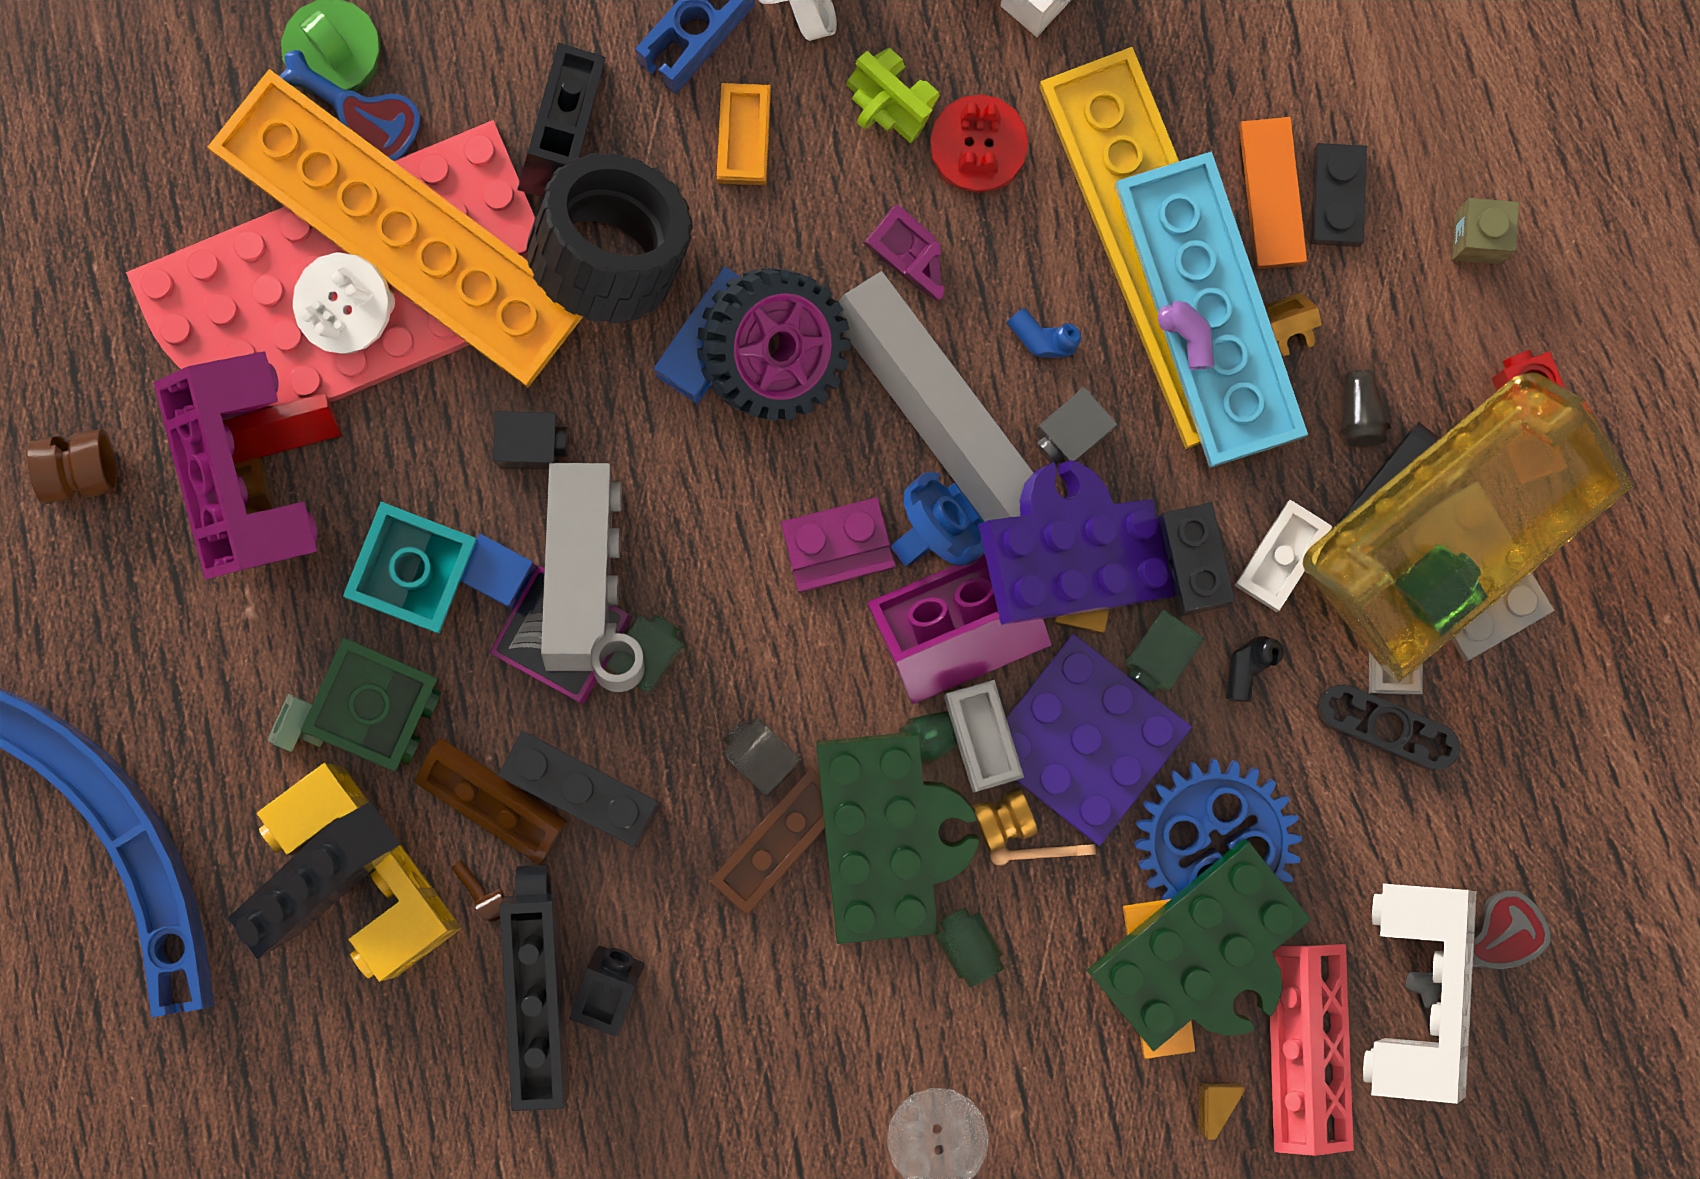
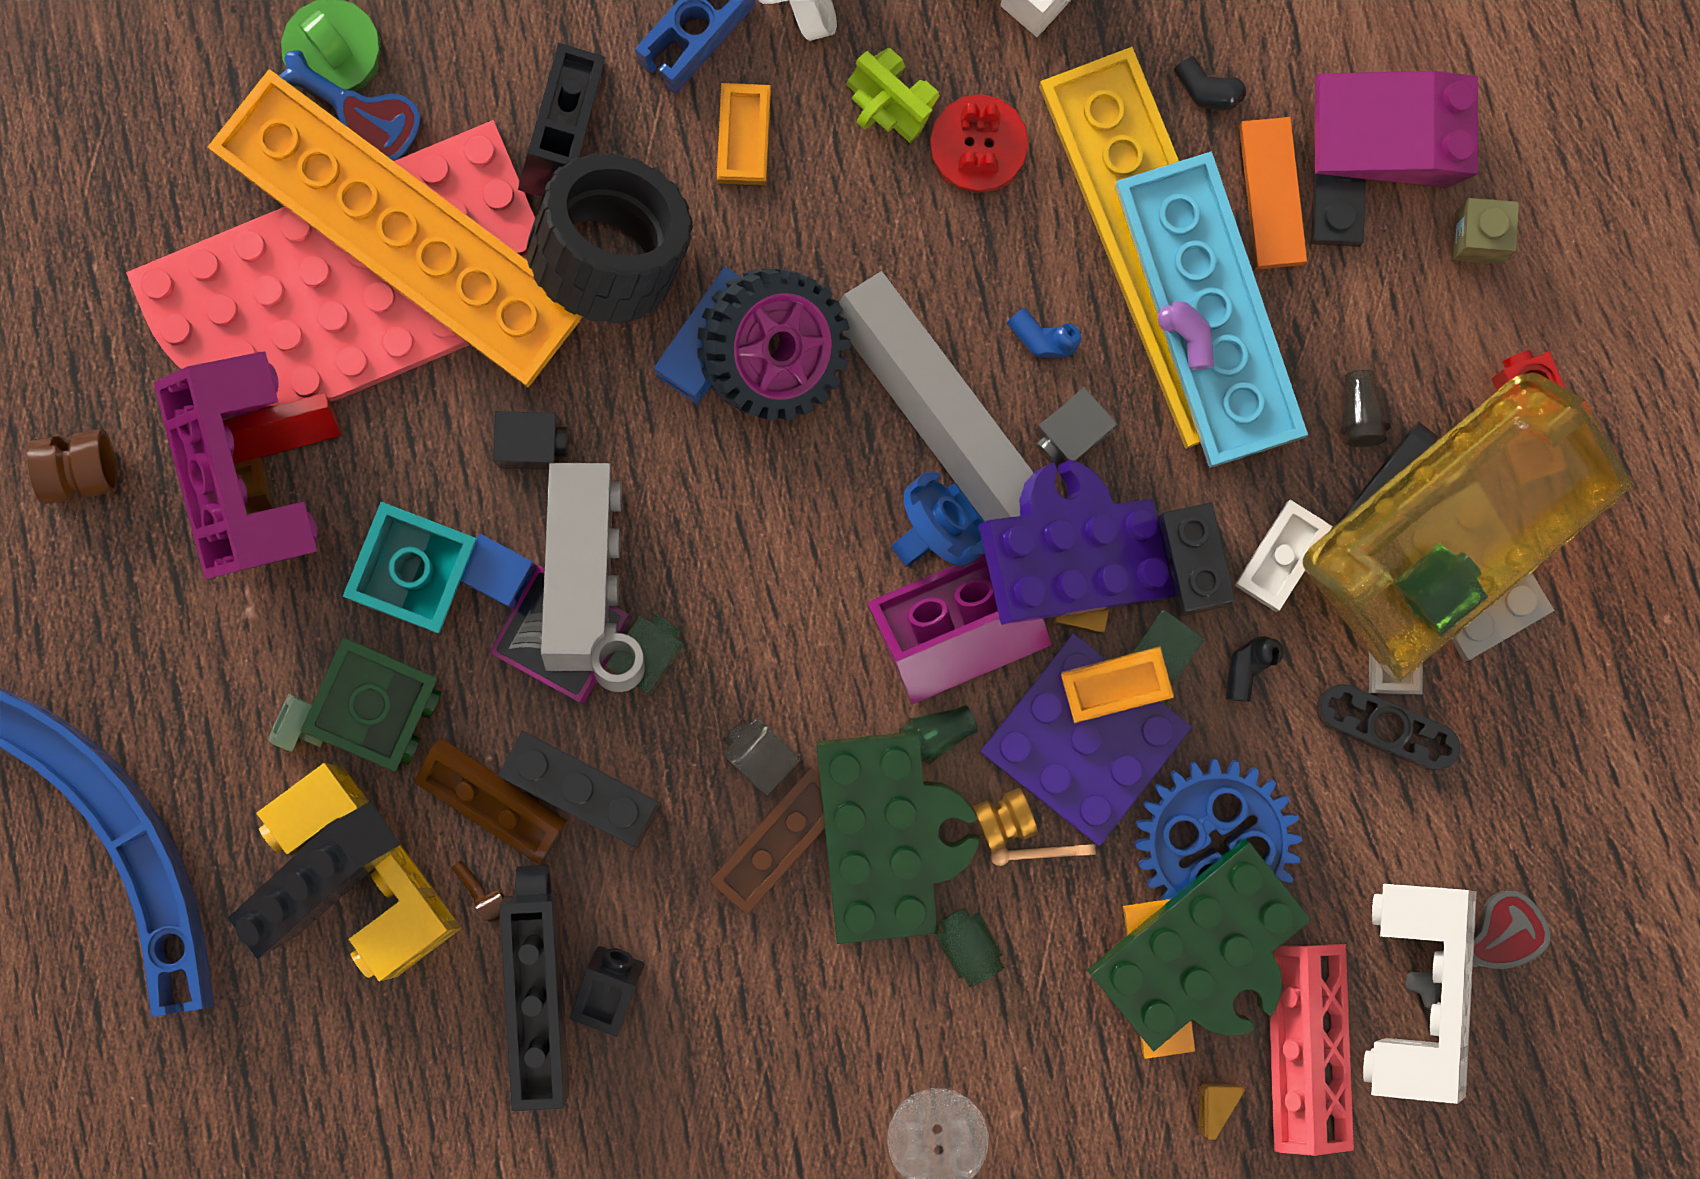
white plate [293,253,395,354] -> none
magenta plate [781,497,896,593] -> none
magenta slope [863,204,944,301] -> none
light grey tile [943,680,1024,793] -> none
pearl gold tile [1264,292,1322,356] -> none
none -> light orange tile [1061,646,1174,723]
none -> black arm [1174,56,1246,110]
none -> magenta slope [1315,71,1478,188]

